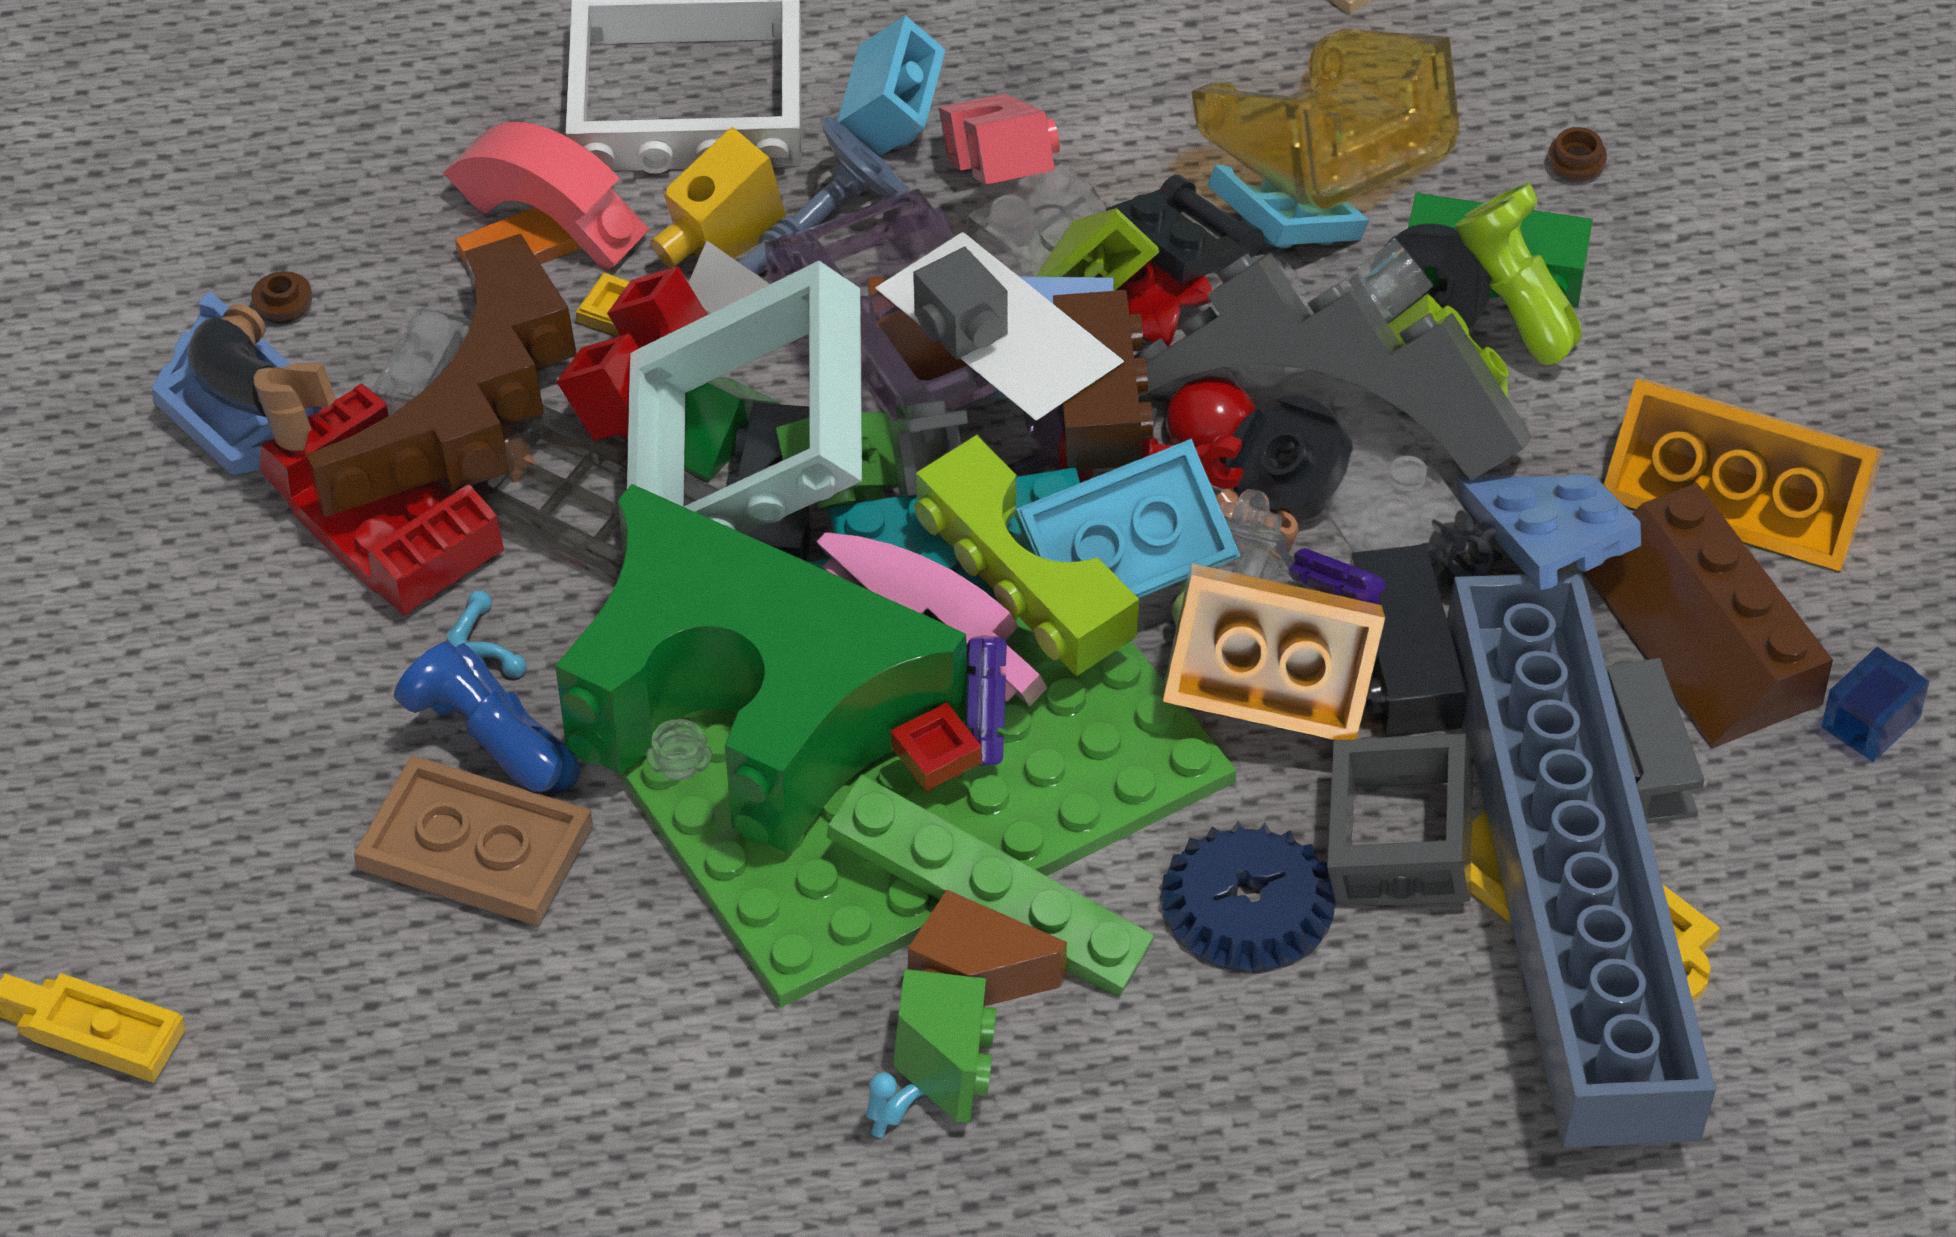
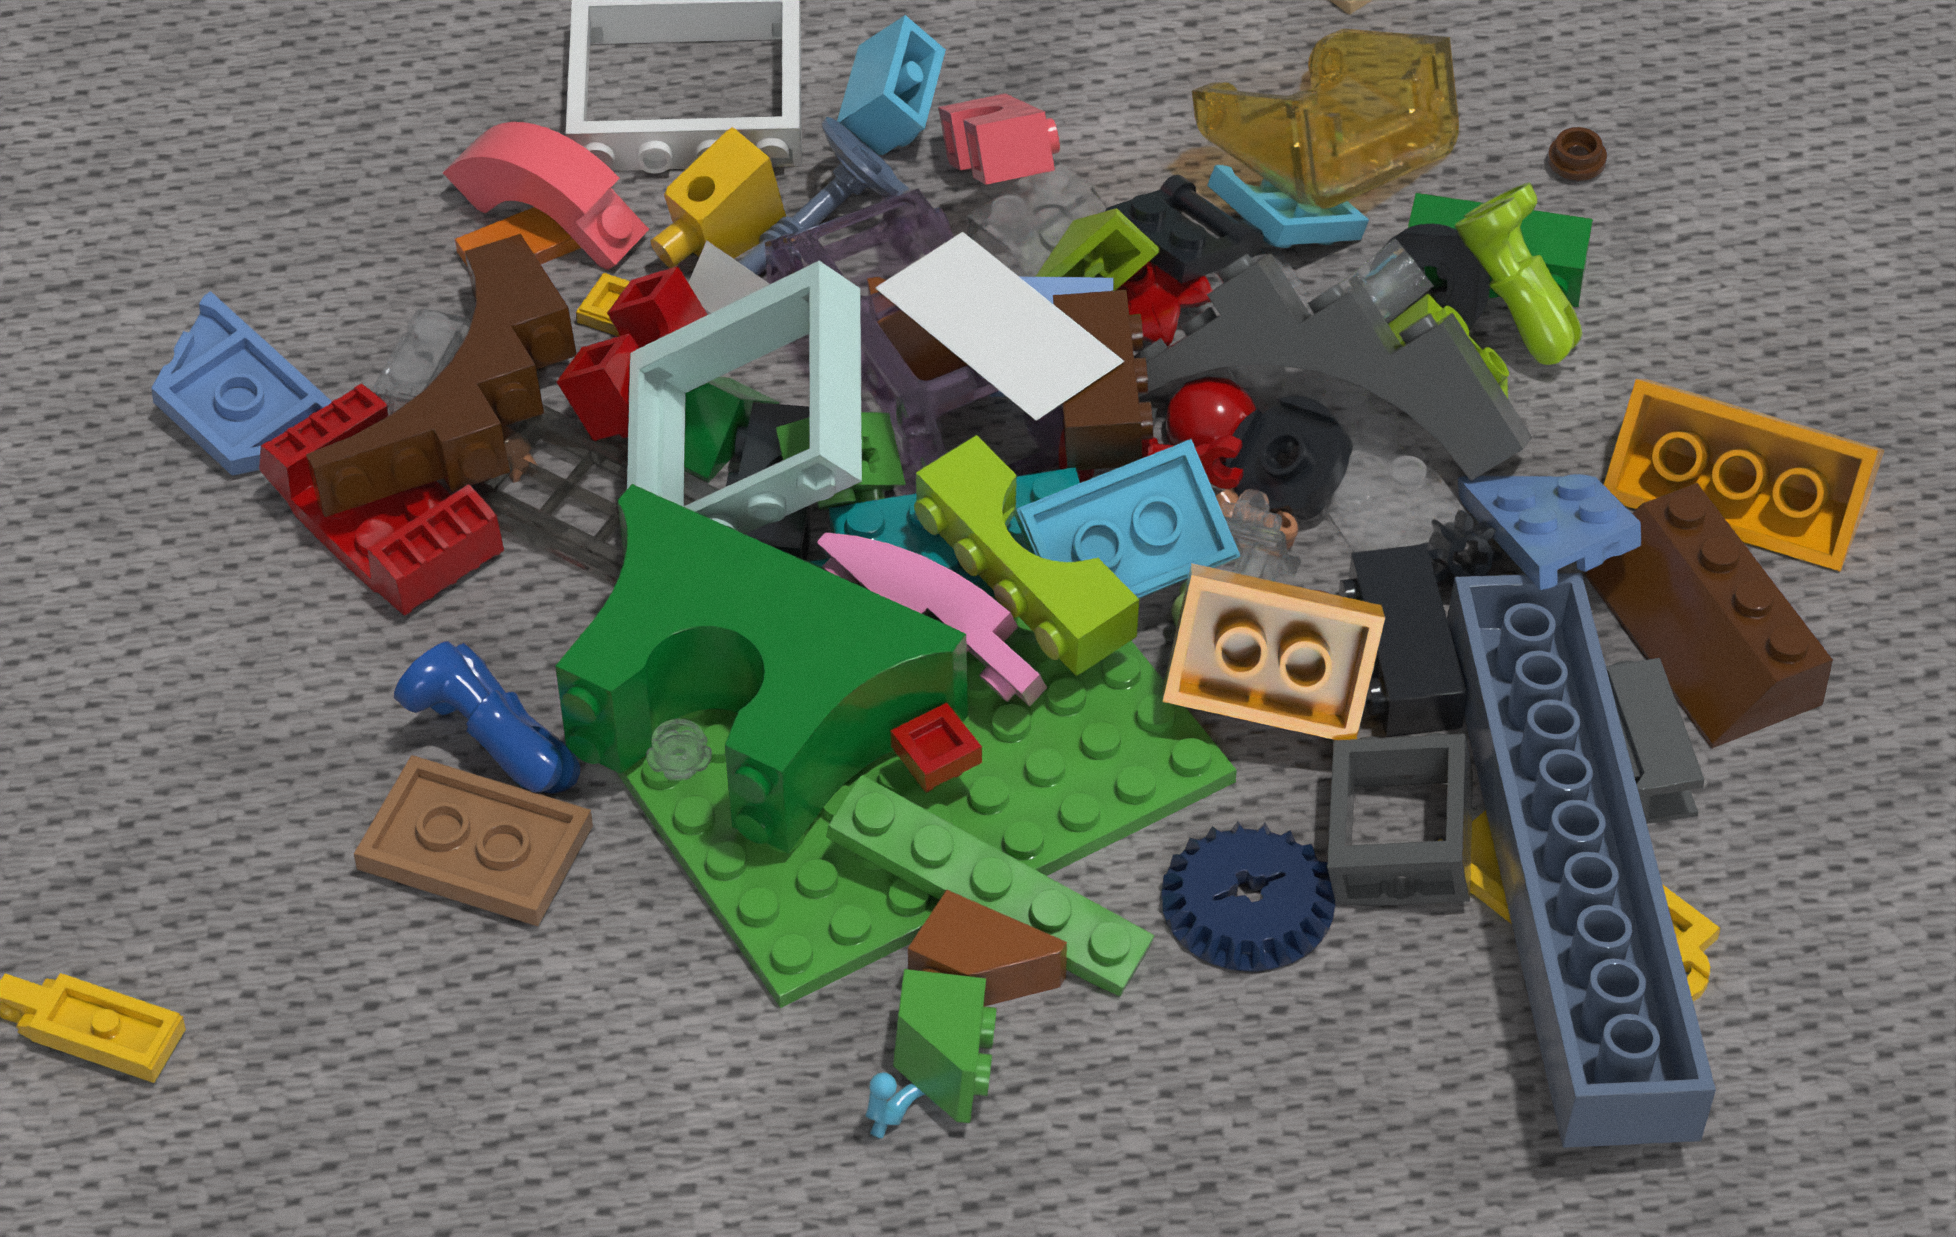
piece [188,304,336,450] -> none
reddish brown plate [251,271,312,323] -> none
medium azure piece [446,590,527,679] -> none
dark grey bracket [889,400,968,496] -> none
dark grey brick [913,246,1008,360] -> none
dark purple axle [965,635,1007,766] -> none
dark purple axle [1288,548,1385,604] -> none
clear blue brick [1821,647,1930,763] -> none

